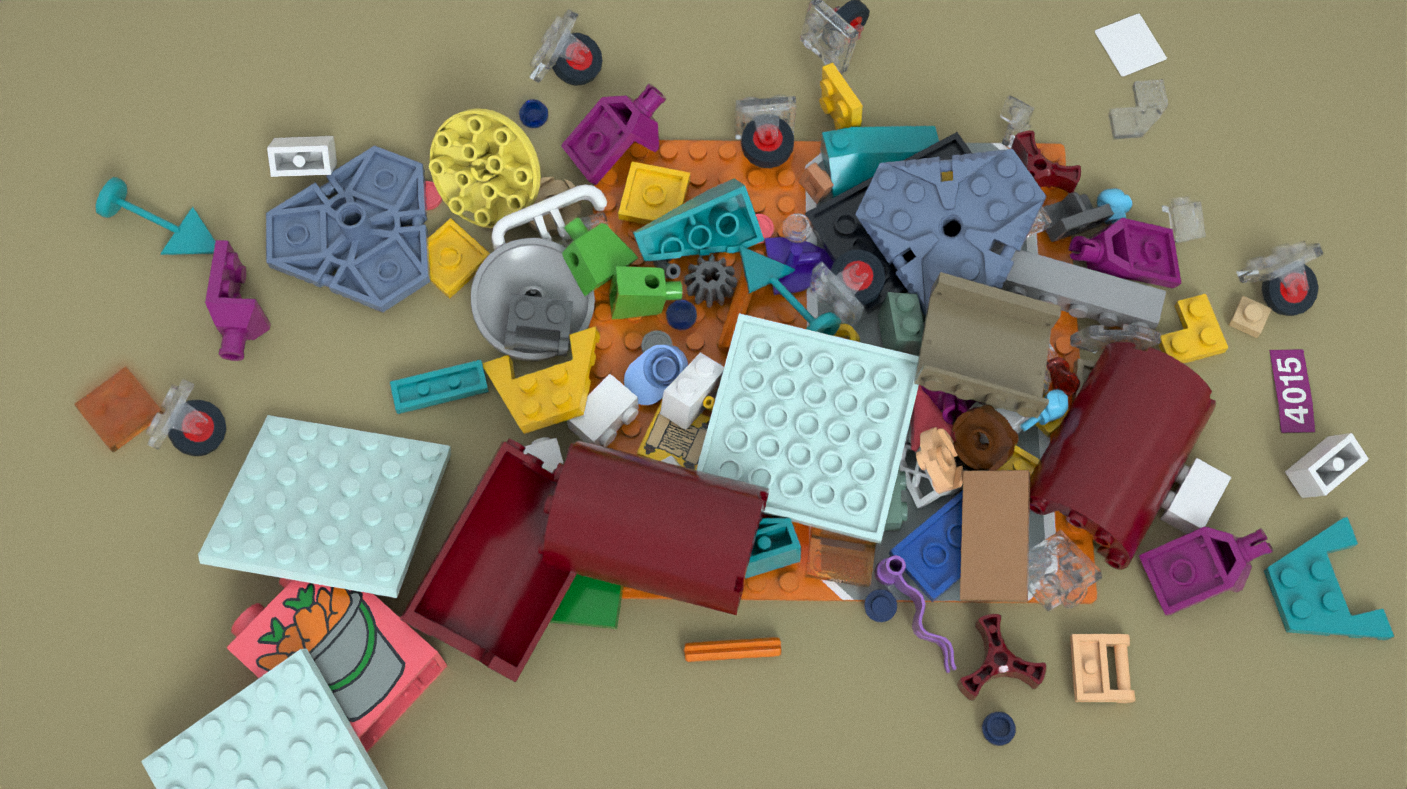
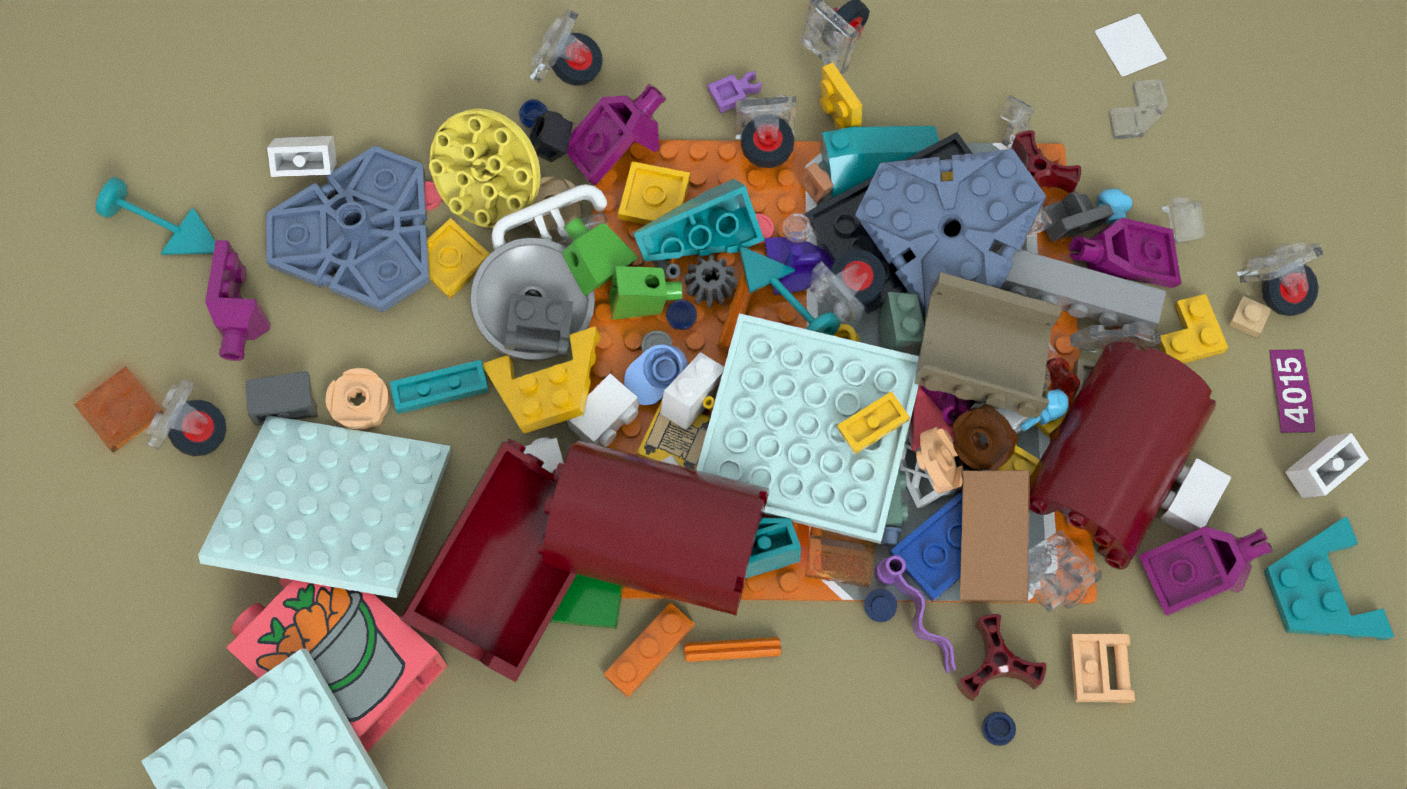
none -> dark grey panel [246,371,318,425]
none -> light nougat plate [325,368,390,431]
none -> black brick [529,110,573,162]
none -> orange plate [604,602,695,698]
none -> medium lavender plate [708,71,762,114]
none -> yellow plate [837,391,910,455]
none -> sand blue piece [879,527,902,547]

